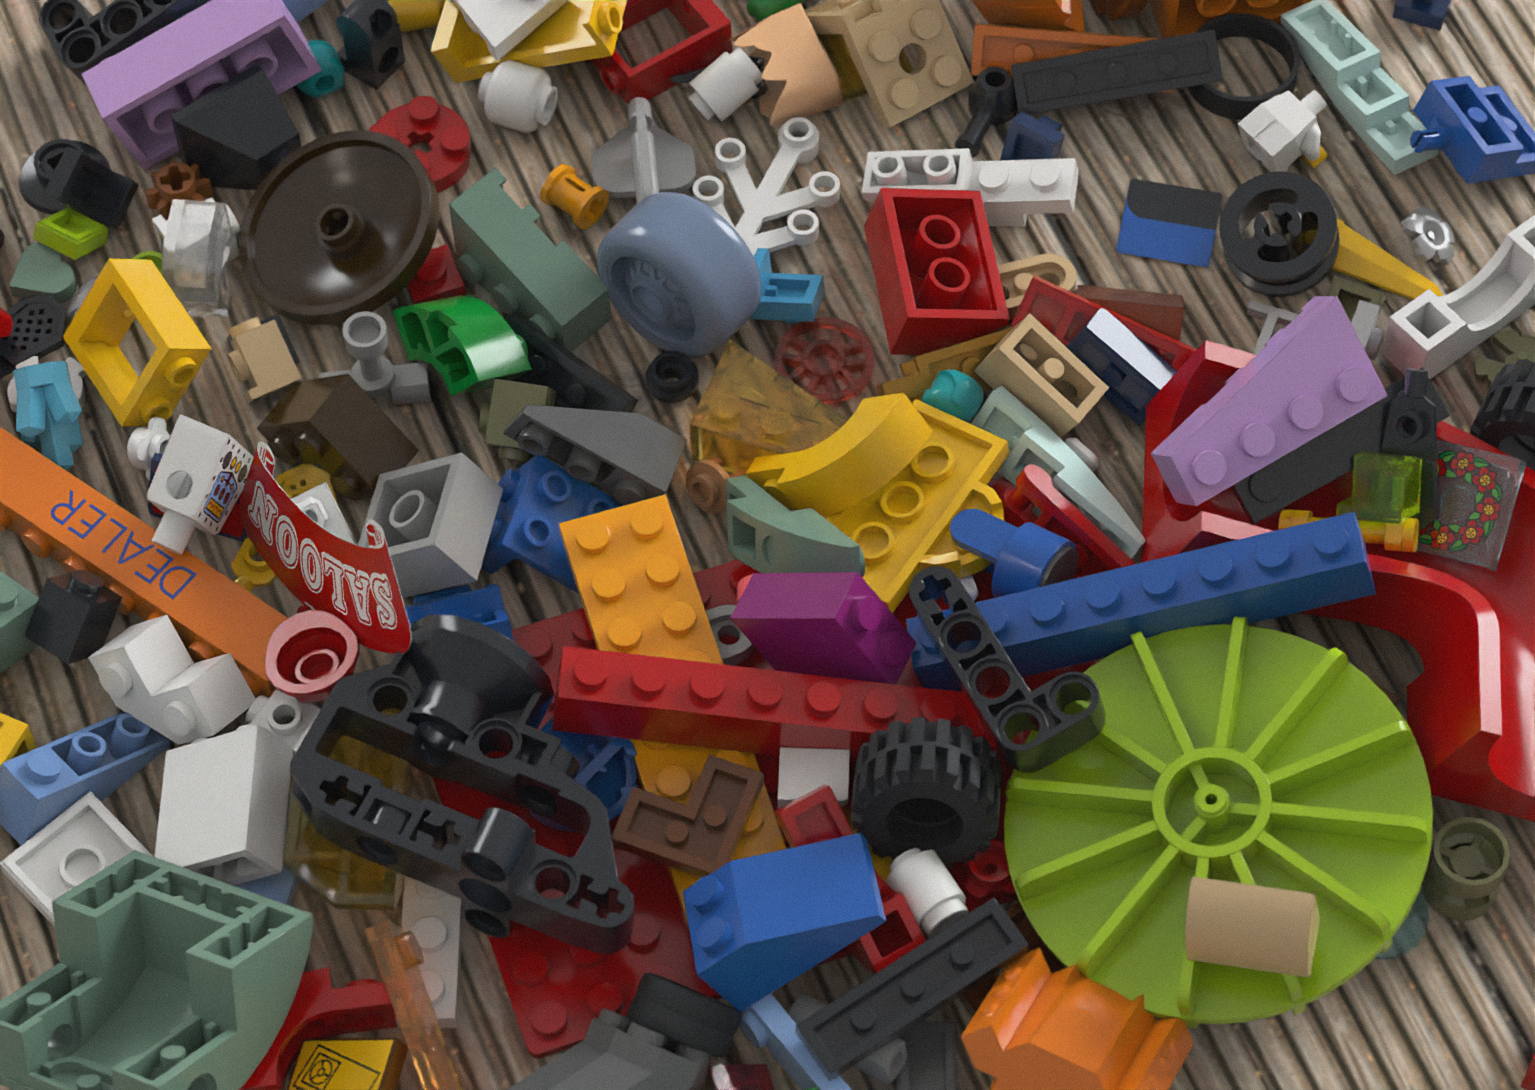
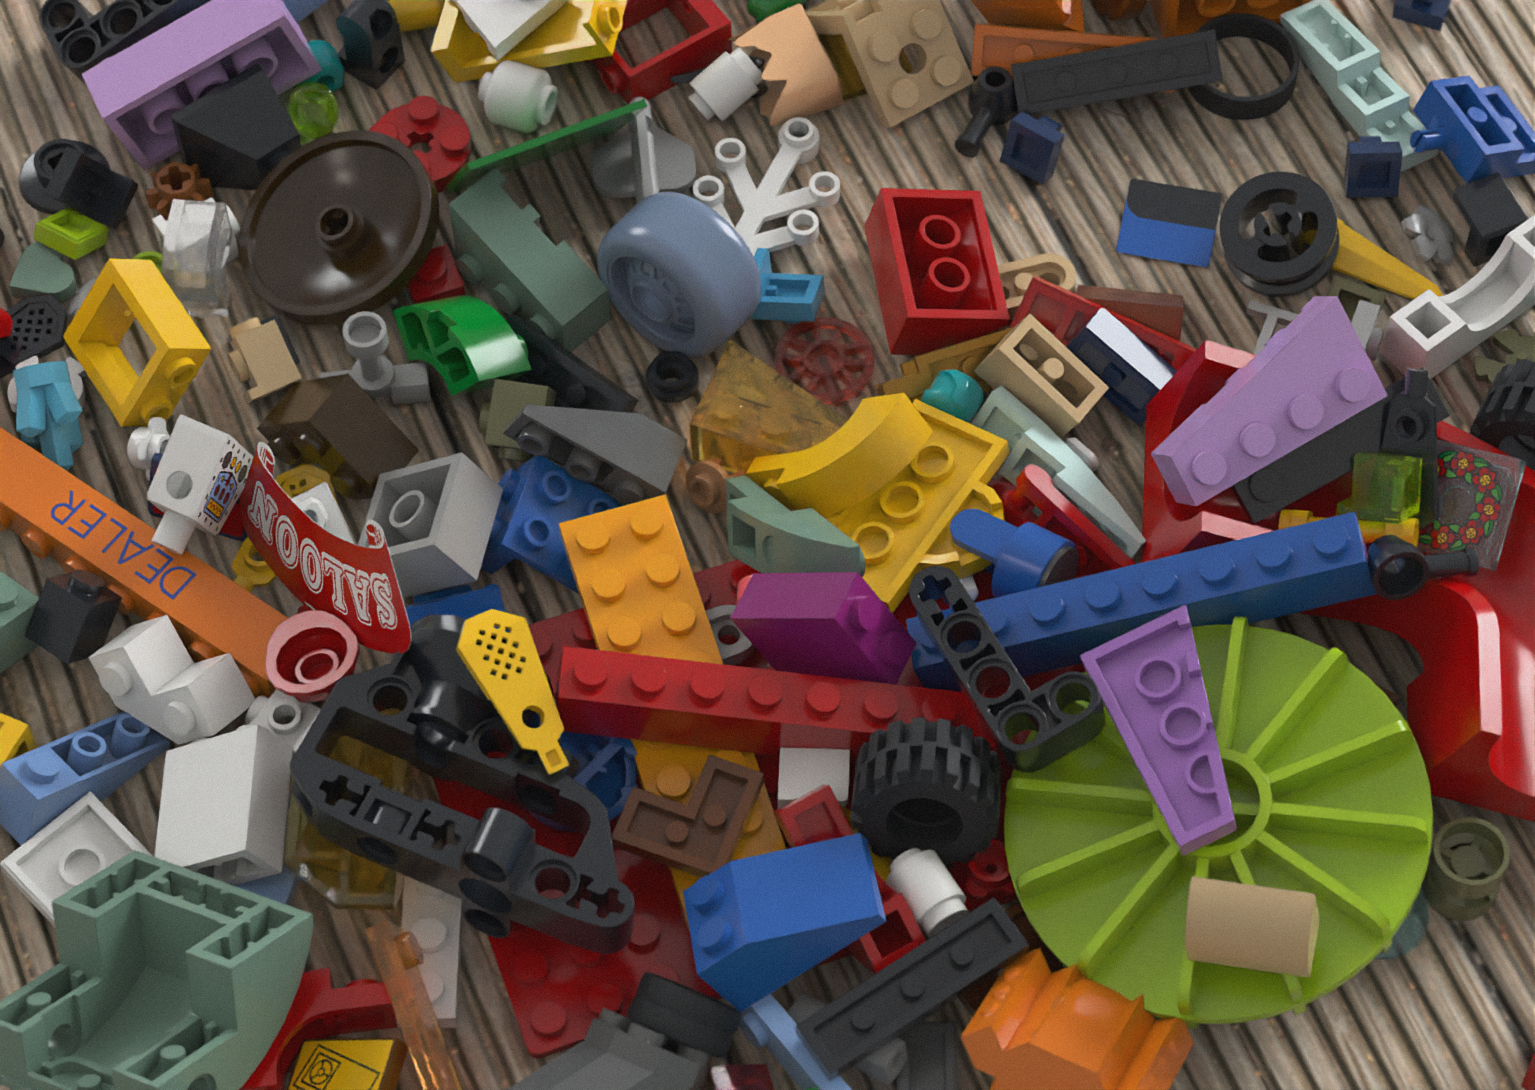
light orange bush [540,164,609,230] -> none
white slope [861,149,1079,227] -> none
white piece [1238,90,1327,172] -> none
none -> clear neon green wheel [287,81,339,138]
none -> green piece [445,99,647,194]
none -> yellow piece [456,609,569,775]
none -> medium lavender wing [1080,605,1237,856]
none -> dark blue tile [1343,136,1403,198]
none -> black bar [1368,535,1479,600]
none -> black panel [1453,173,1529,267]

